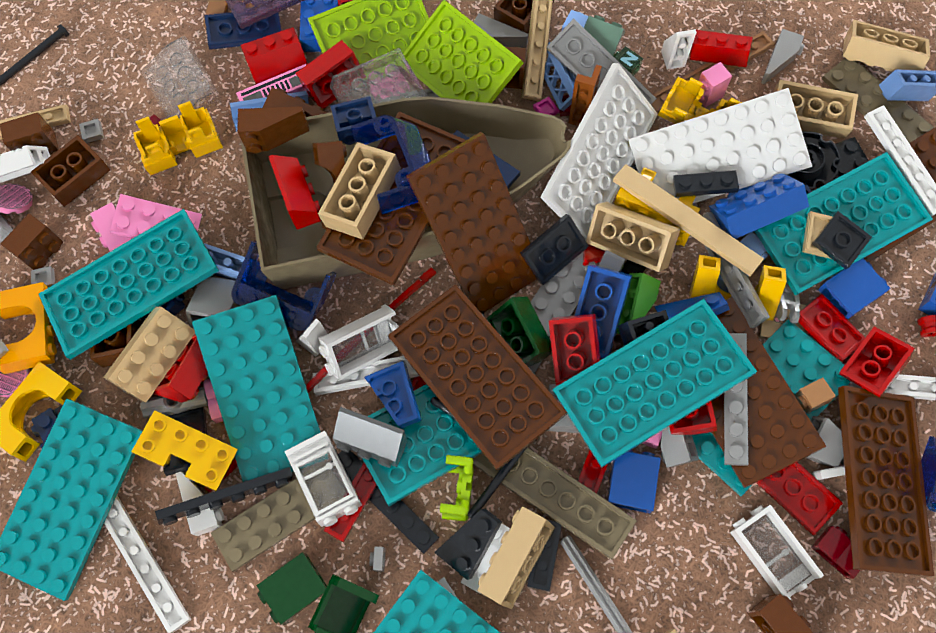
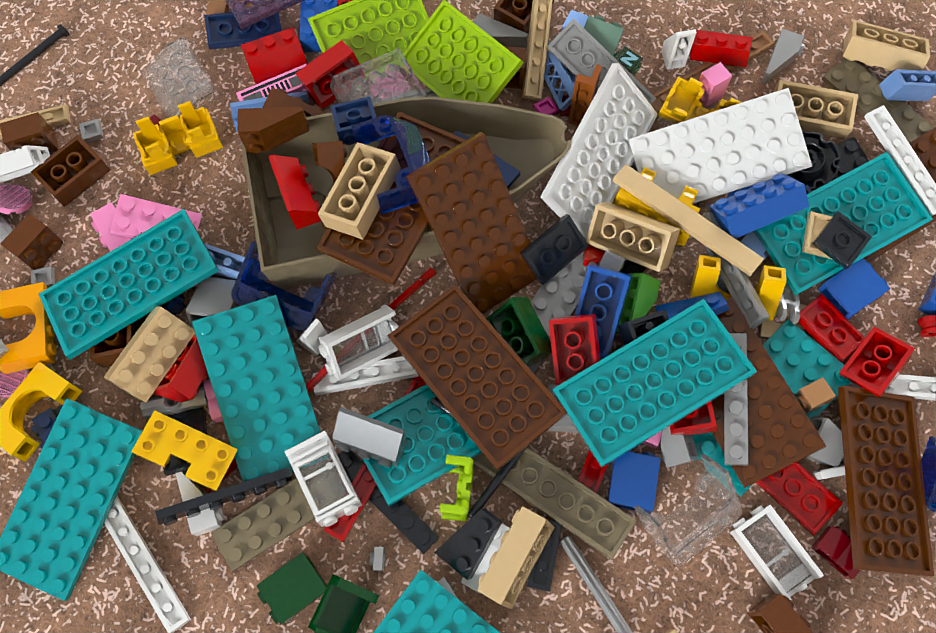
blue wing [364,361,421,429] -> none
black plate [673,170,739,197] -> none
none -> clear windscreen [635,454,742,566]

